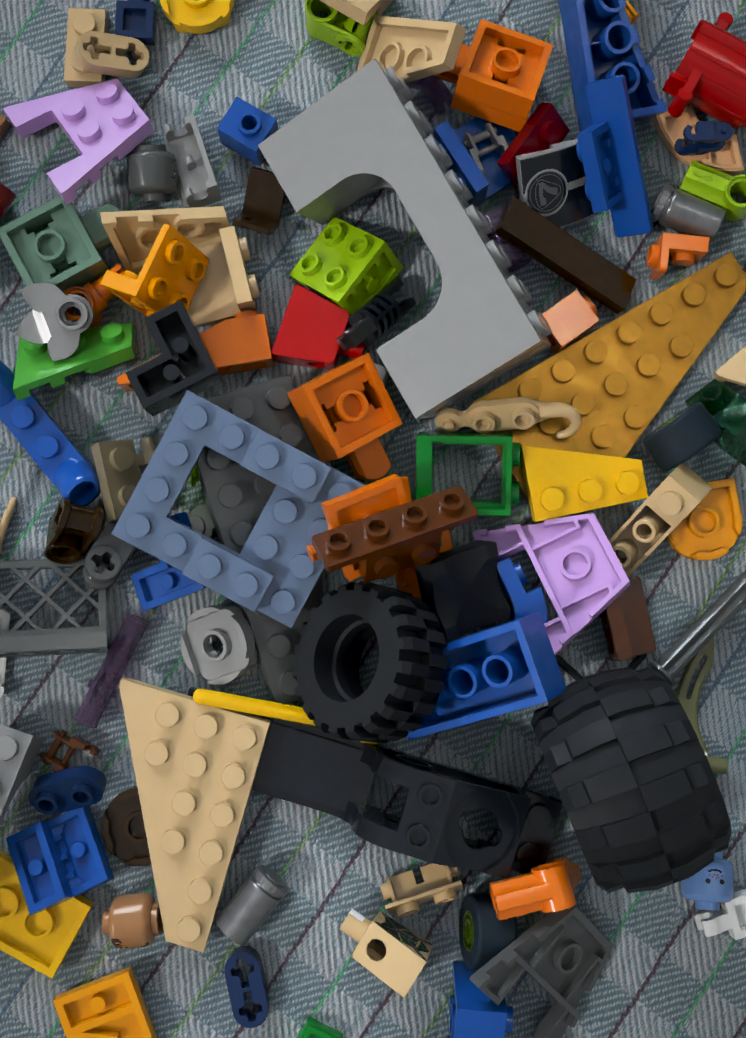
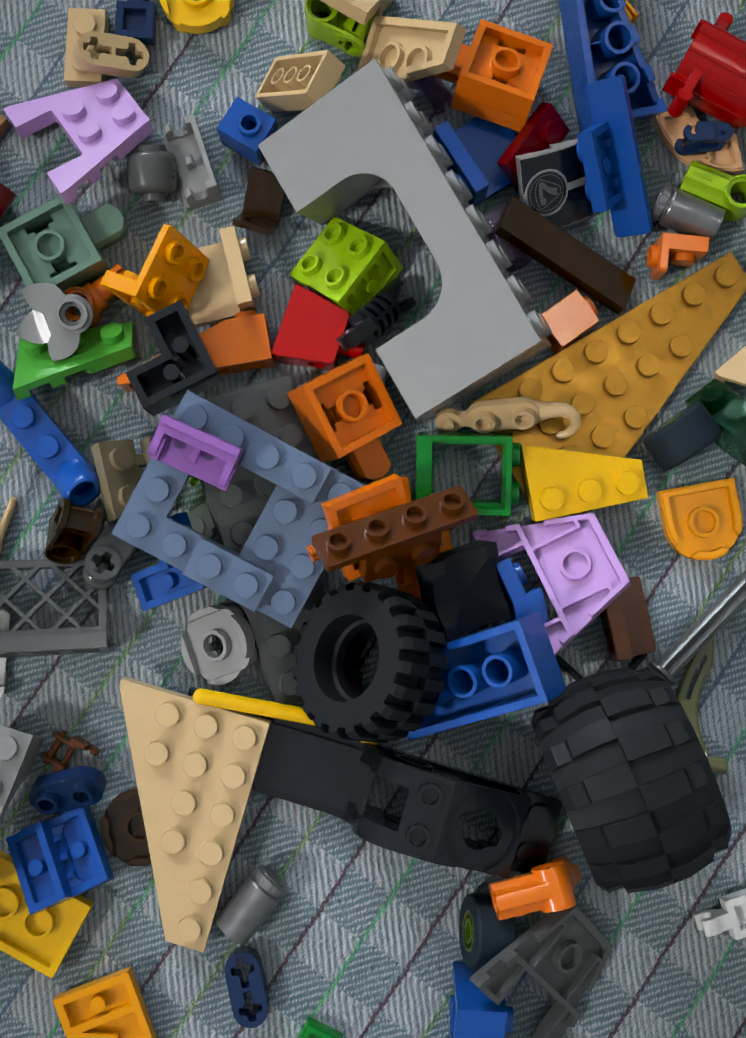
clear purple pin [73,612,150,728] -> none
tan wing [100,206,230,273] -> none
medium nougat head [102,893,163,948] -> none
tan torso [339,908,433,998] -> none
tan hinge [380,863,464,917] -> none
light grey piece [463,122,509,177] -> none
tan slope [609,463,712,576] -> none
medium blue head [680,852,734,911] -> none
none -> medium lavender hinge [147,414,245,491]
none -> tan piece [254,50,345,112]

